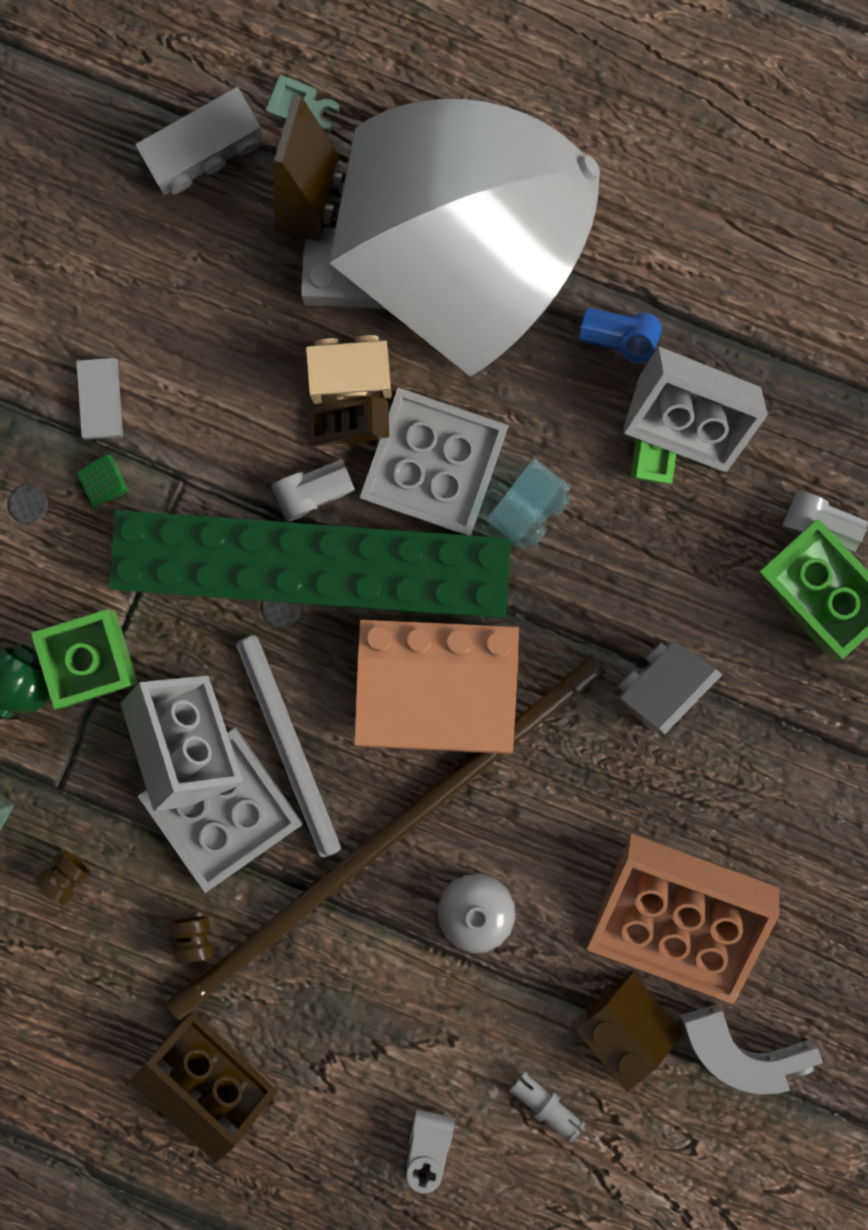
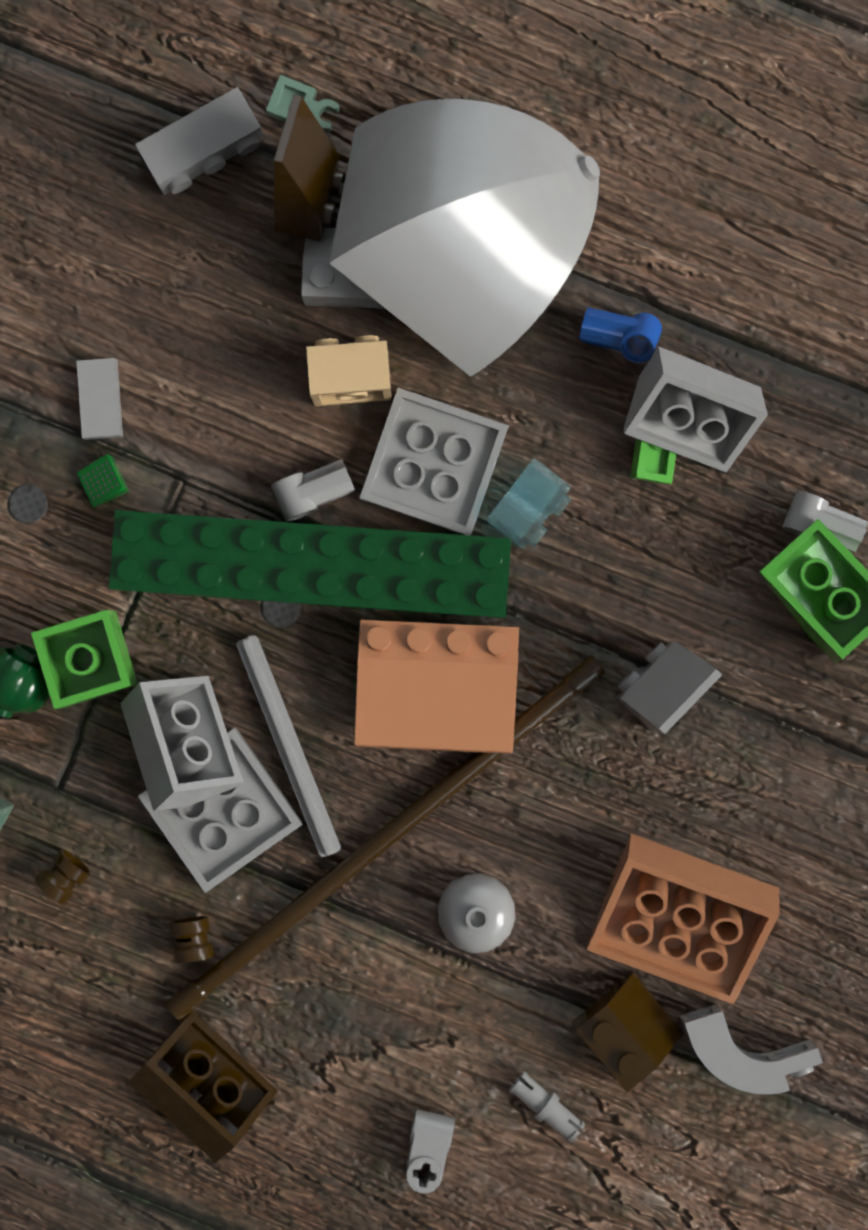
dark brown slope [308,395,390,447] -> none

